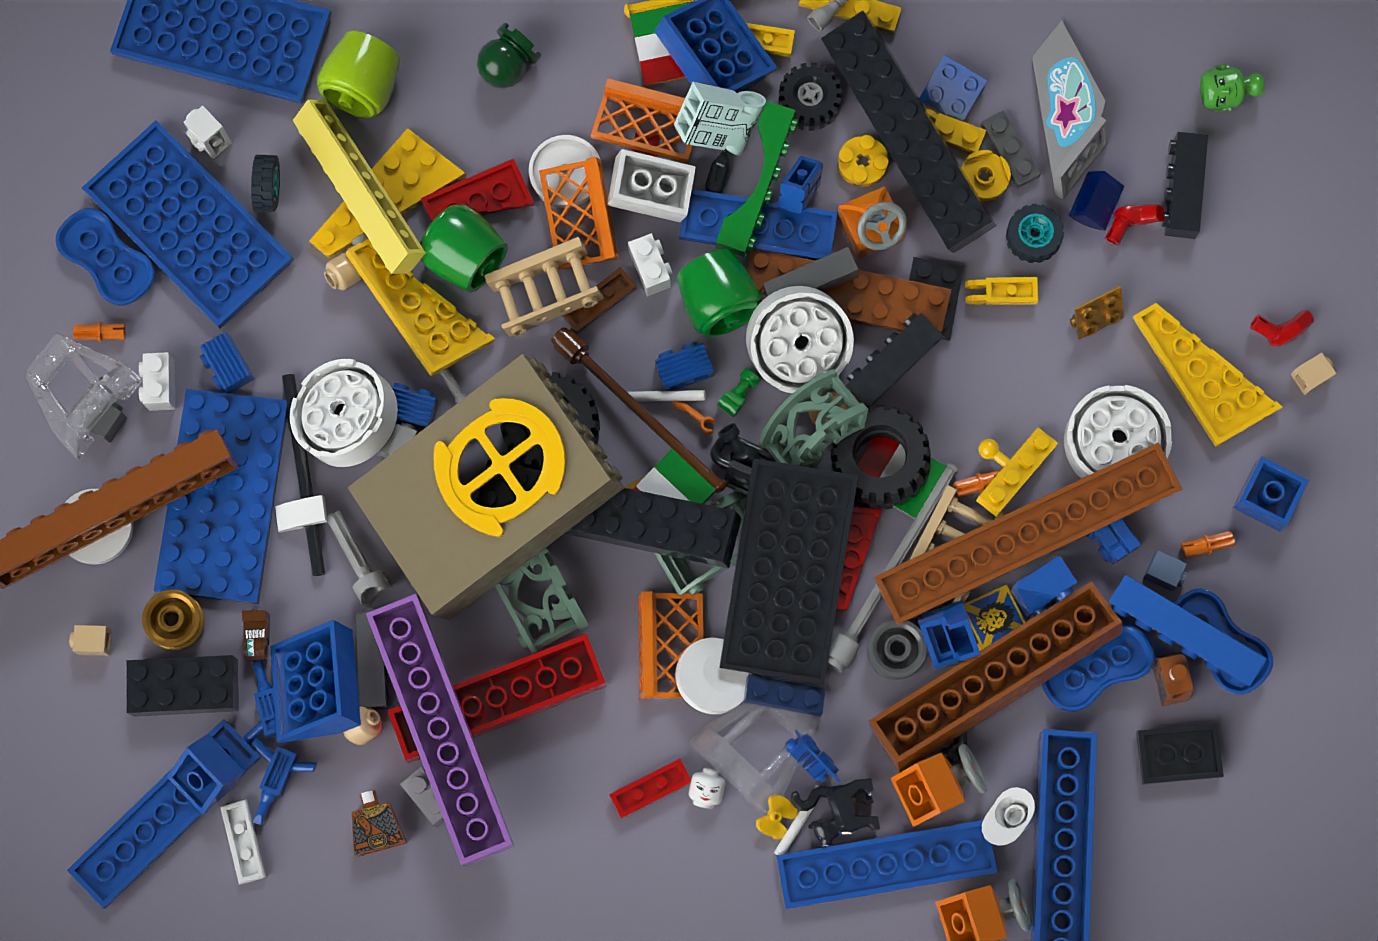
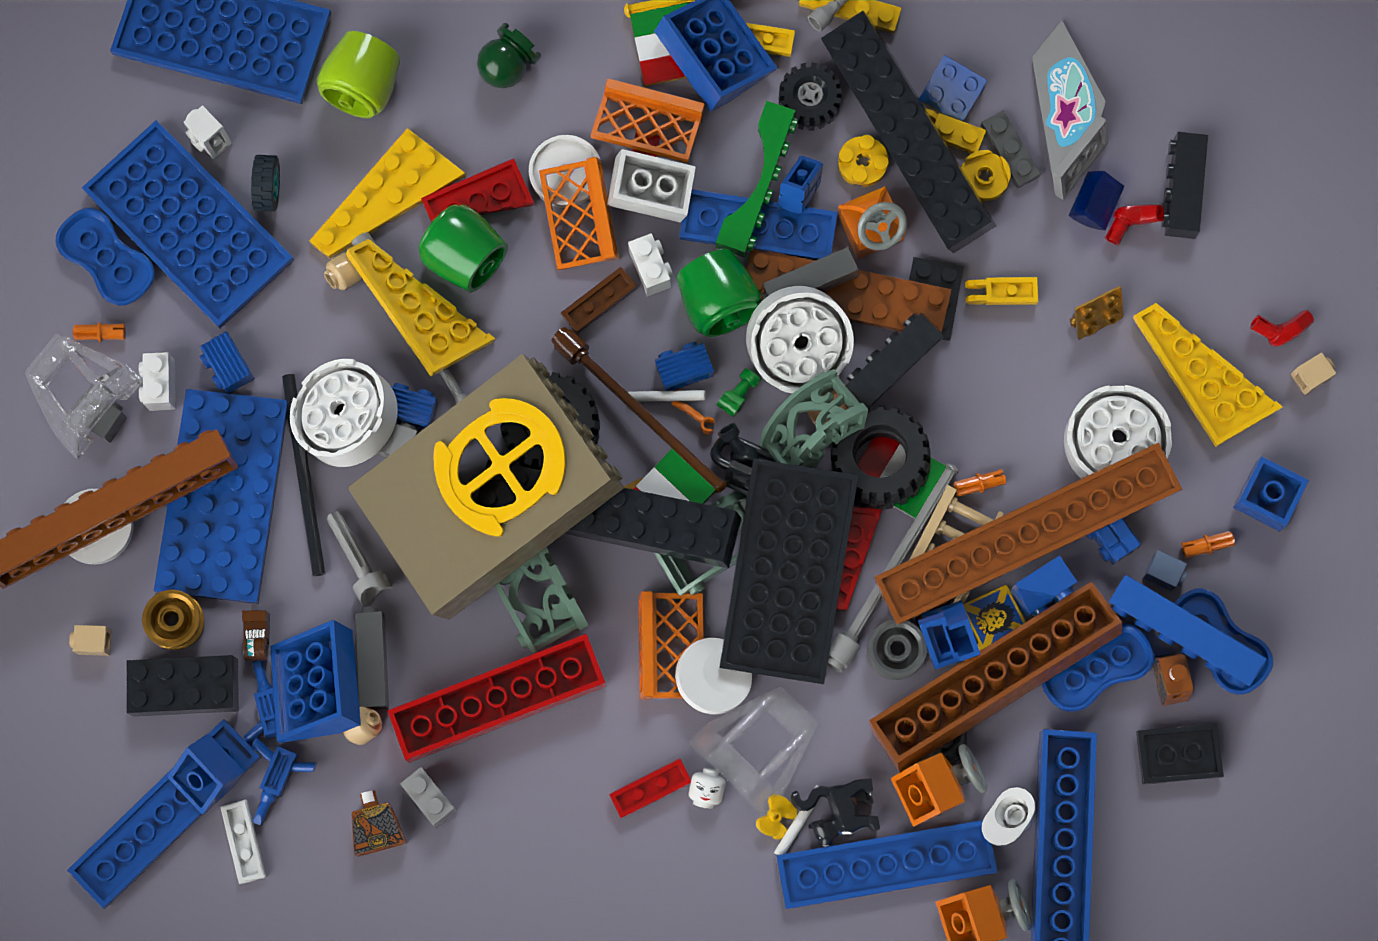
white slope [275,495,328,533] -> none
light yellow brick [293,100,426,274] -> none
medium lavender brick [366,594,515,867] -> none
tan fence [484,237,604,337] -> none
light aqua piece [674,82,766,156] -> none
black piece [705,149,730,194] -> none
dark blue plate [743,674,825,717] -> none
blue hinge [785,729,841,782] -> none
yellow plate [976,427,1058,517] -> none
black wheel [1006,204,1064,263] -> none
bright green piece [1200,65,1264,112] -> none

